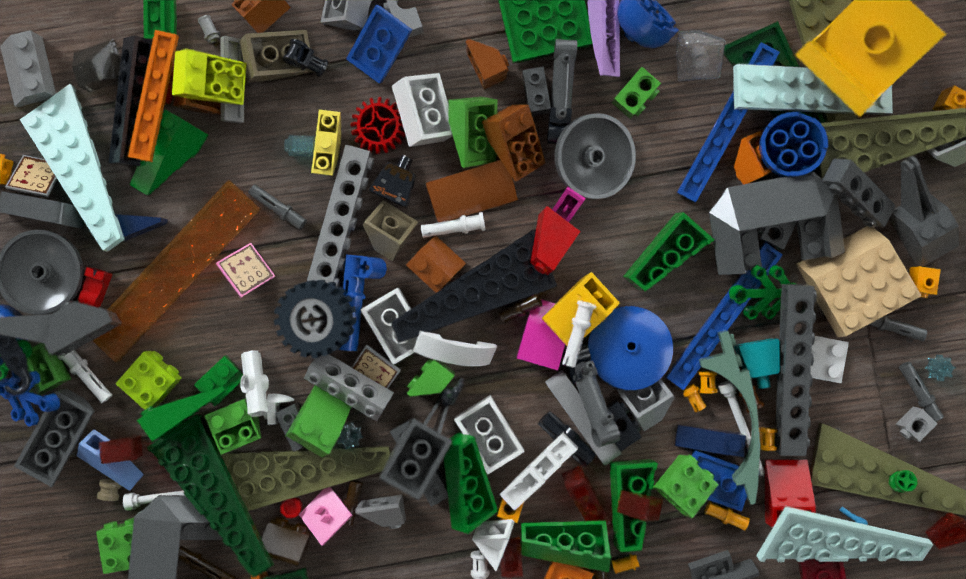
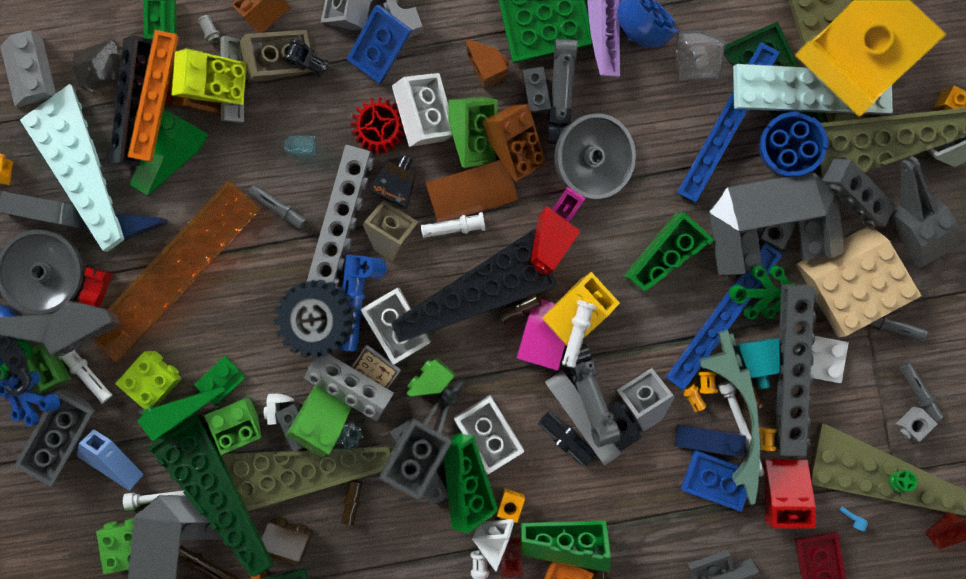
piece [5,155,57,197] -> none
dark tan wheel [97,479,121,501] -> none
clear red slope [99,435,143,464] -> none
piece [216,243,275,298] -> none
white piece [240,350,269,417] -> none
red tile [280,497,303,519] -> none
bright pink piece [299,487,353,546] -> none
light yellow slope [311,110,341,176] -> none
light grey slope [355,494,406,529] -> none
dark orange slope [406,236,466,293] -> none
white slope [413,331,497,366] -> none
white slope [500,432,578,510] -> none
clear red slope [562,465,611,525] -> none
blue dish [588,306,673,391] -> none
green wedge [610,459,658,552] -> none
light orange pin [611,554,640,574] -> none
bright green brick [612,67,661,119] -> none
clear red slope [617,490,663,521] -> none
bright green brick [653,455,719,518] -> none
light orange pin [704,501,750,531] -> none
orange slope [734,130,771,184] -> none
light aqua wing [757,507,933,562] -> none
light orange brick [909,266,940,298] -> none
clear light blue gear [925,354,956,381] -> none

